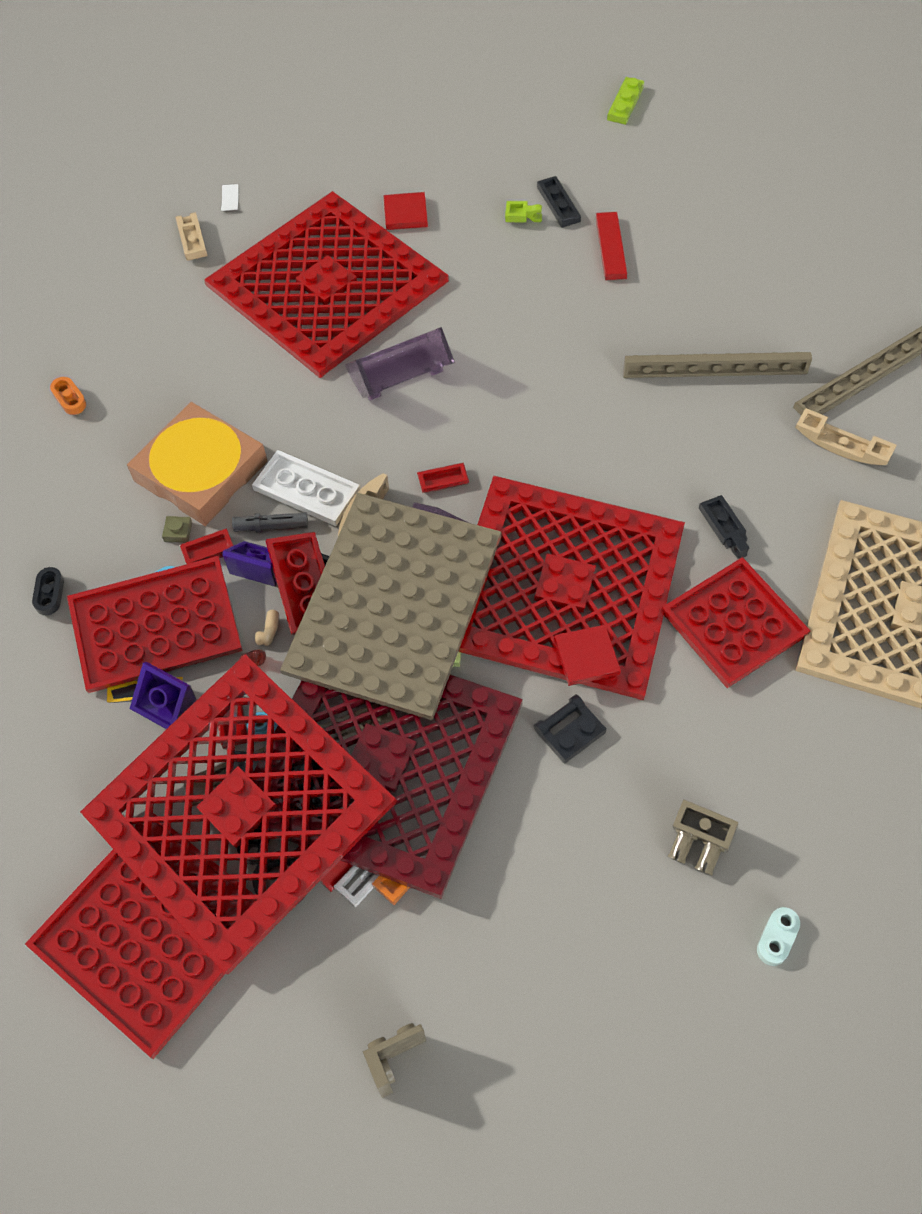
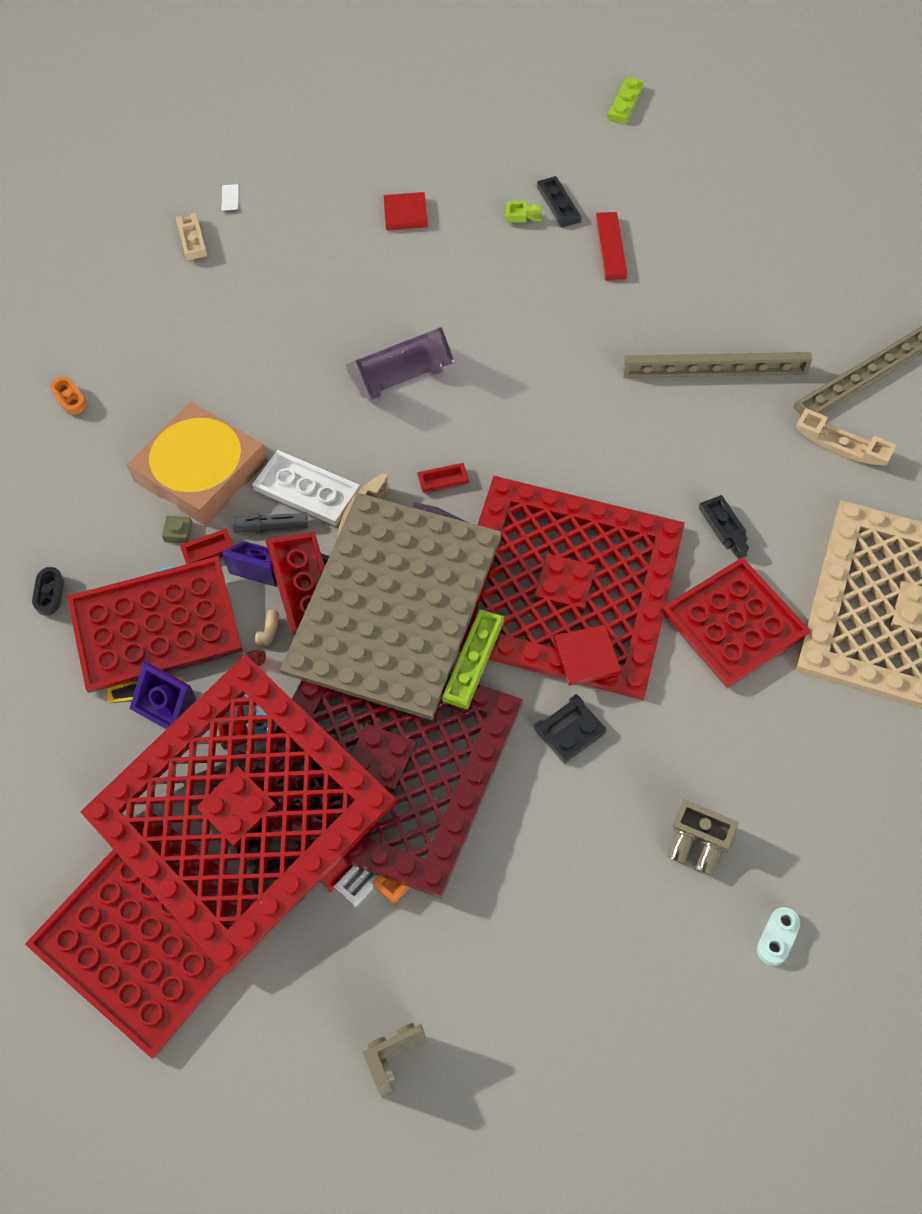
red plate [204,191,449,378] -> none
none -> lime tile [442,609,504,710]

